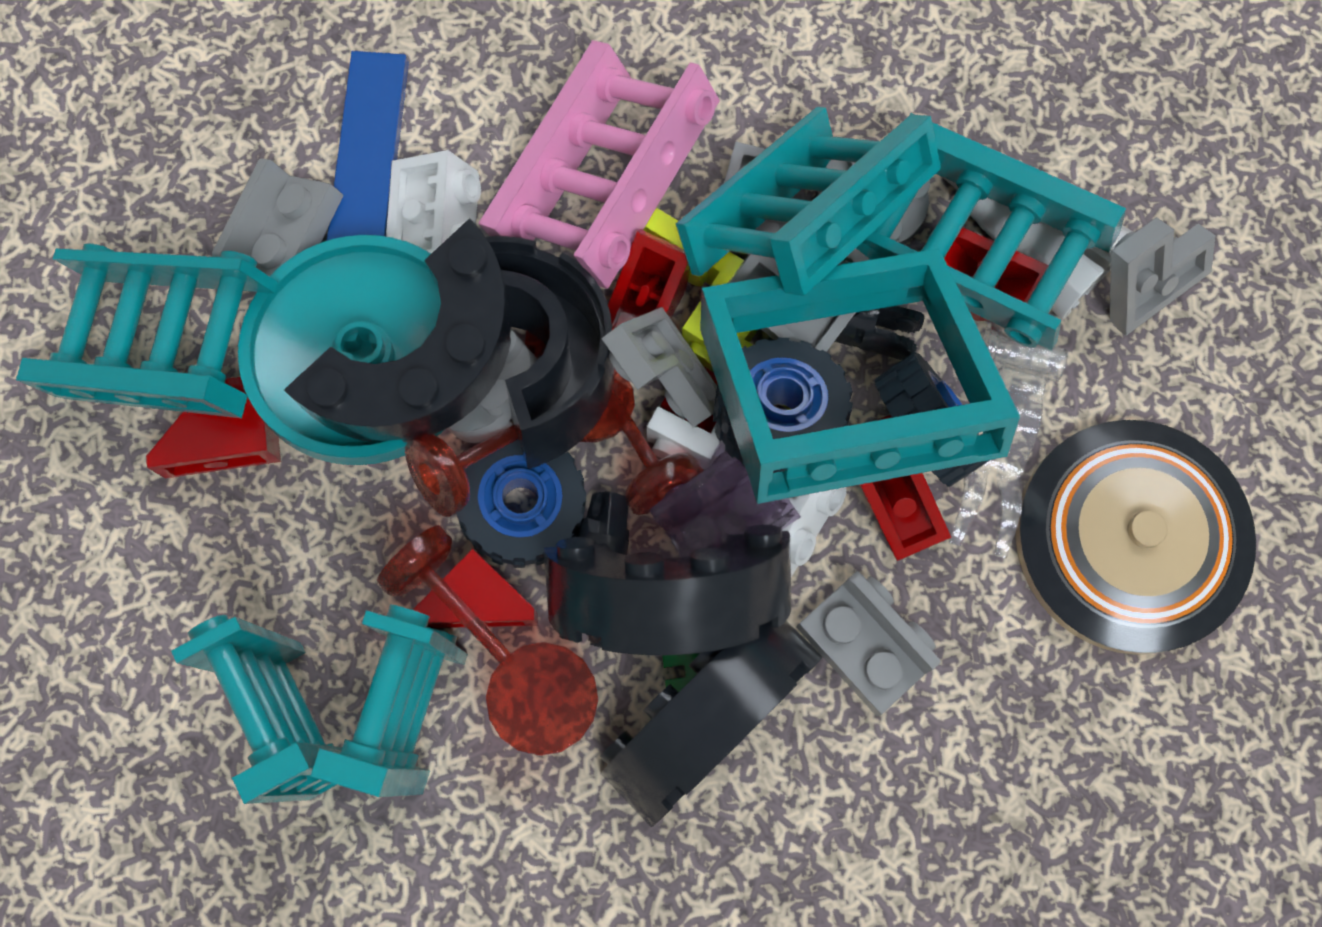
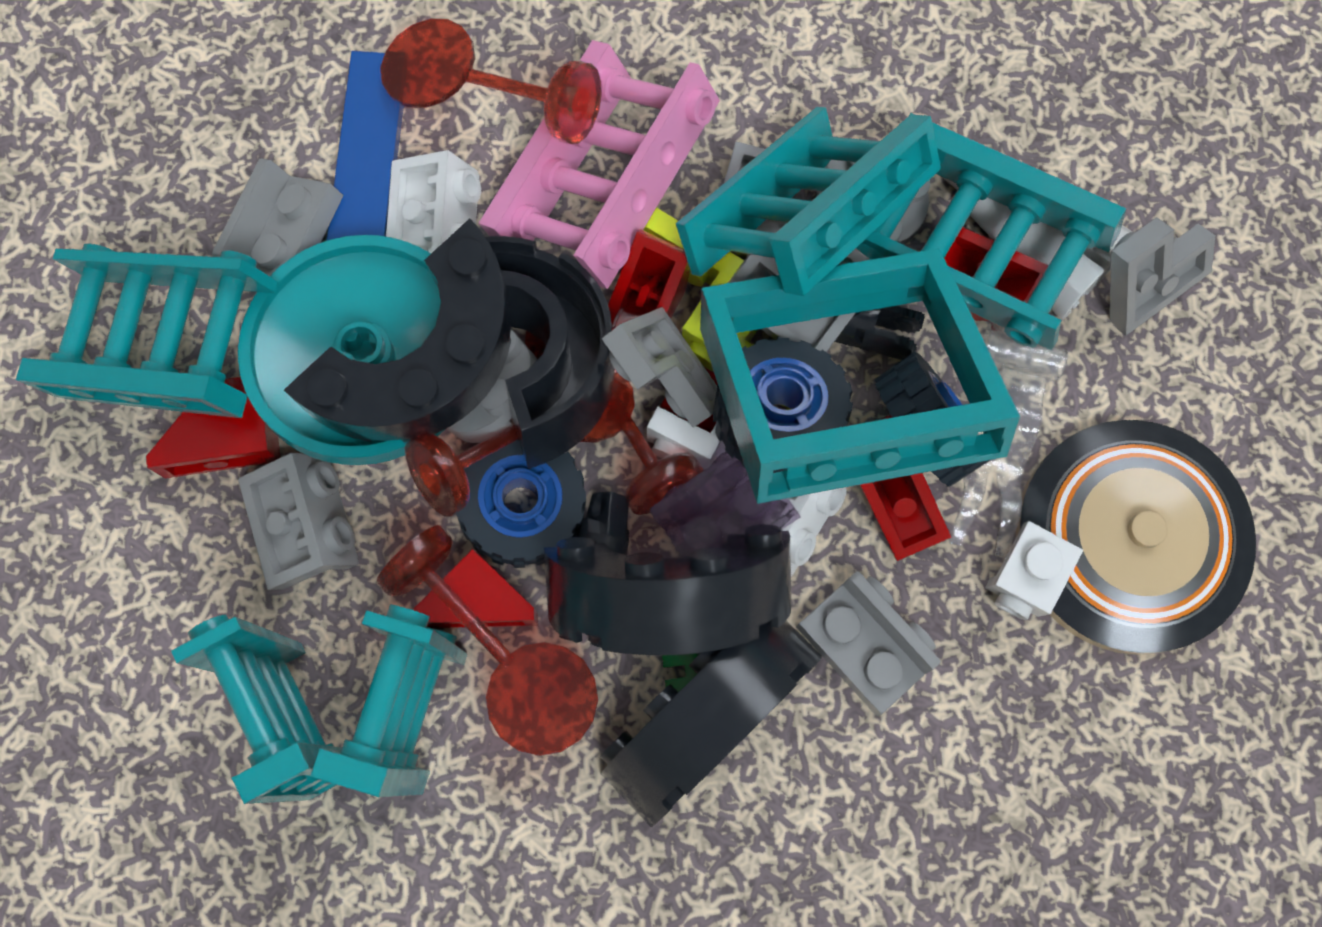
none -> light grey bracket [238,453,359,590]
none -> clear red piece [380,18,602,144]
none -> white bracket [985,521,1083,620]

